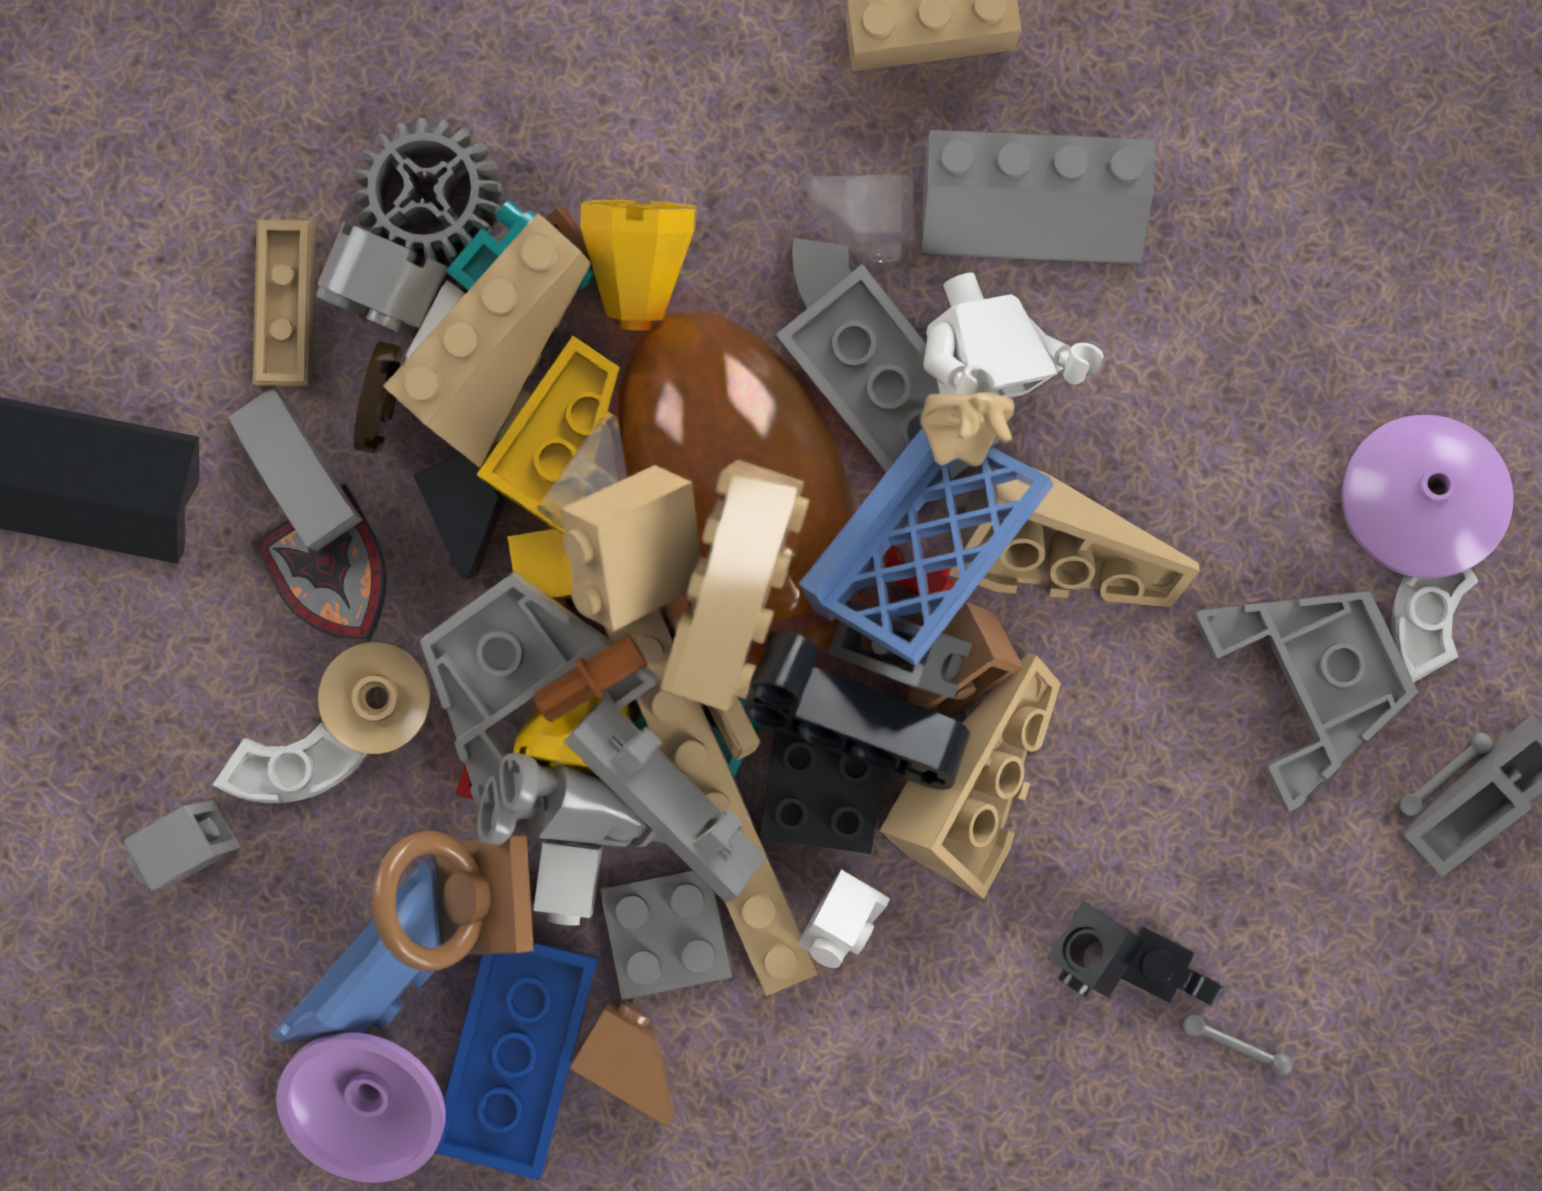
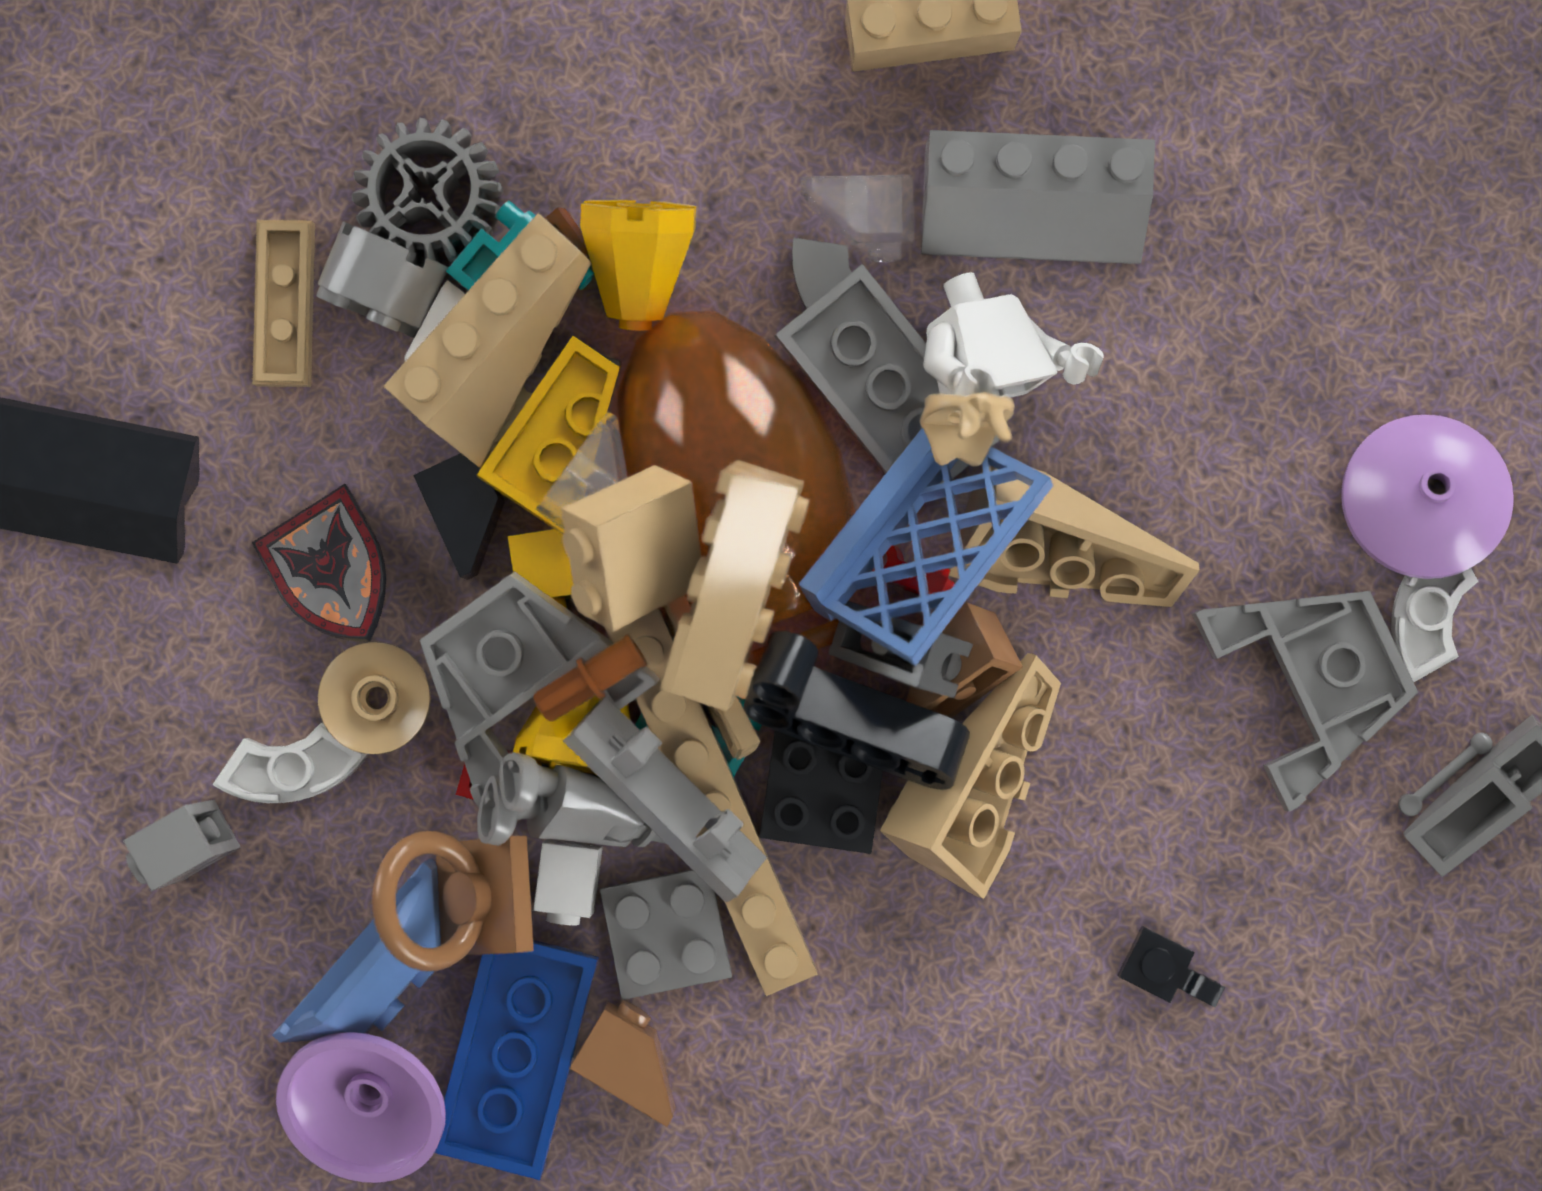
light grey slope [228,386,363,551] -> none
dark brown tile [353,341,403,454] -> none
white brick [797,870,890,968] -> none
black brick [1047,901,1145,998] -> none
light grey hinge [1182,1013,1292,1076] -> none

